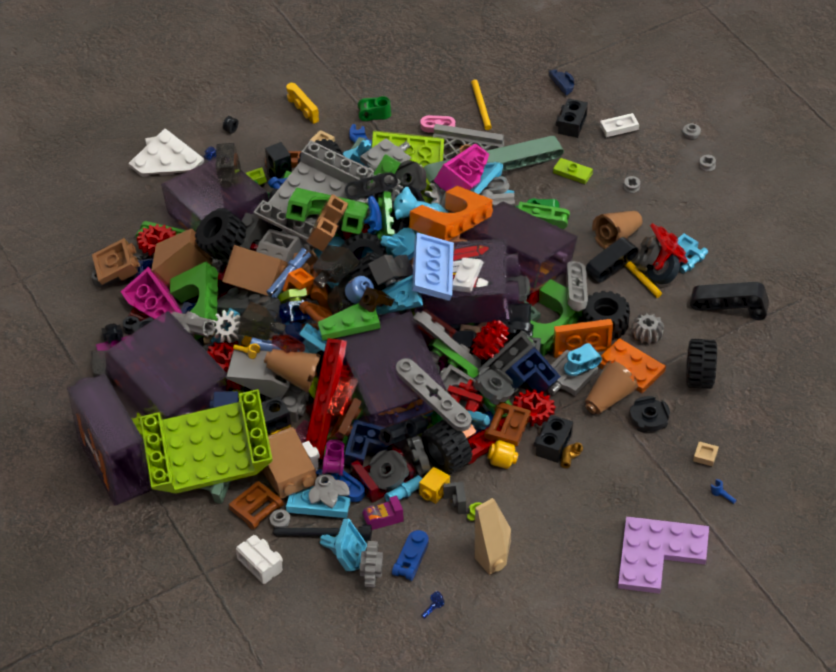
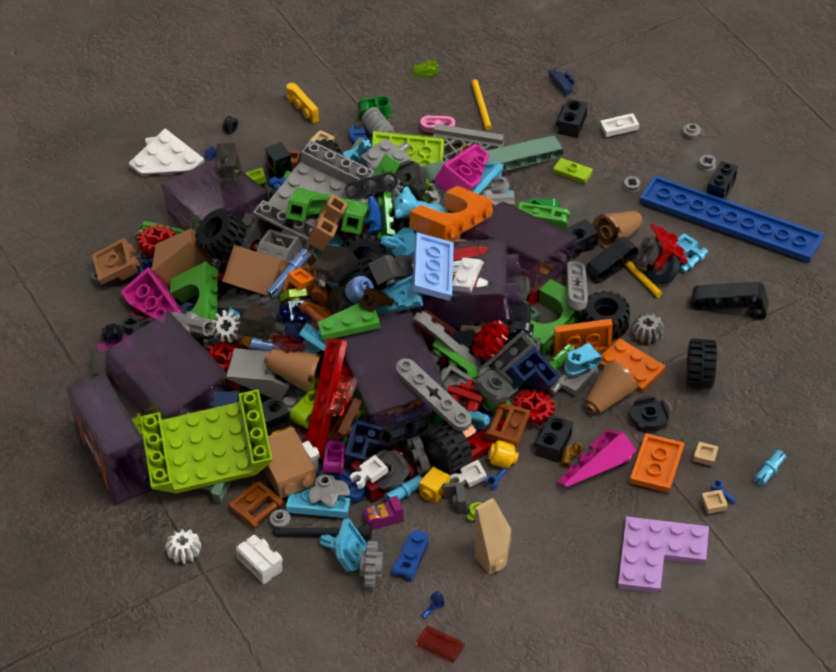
yellow hand [233,343,260,359] -> none
none -> white gear [165,529,201,565]
none -> lime piece [290,390,316,429]
none -> white plate [350,455,388,489]
none -> light grey piece [362,107,396,135]
none -> clear neon green cone [413,59,439,76]
none -> clear red plate [416,625,465,663]
none -> white plate [450,460,487,488]
none -> blue hand [485,468,507,490]
none -> bright green axle [549,344,575,371]
none -> black brick [556,219,599,259]
none -> dark pink wedge [557,429,637,487]
none -> orange plate [630,433,685,493]
none -> blue plate [640,175,824,263]
none -> tan plate [701,490,728,514]
none -> black brick [707,161,738,200]
none -> medium azure pin [753,450,786,486]

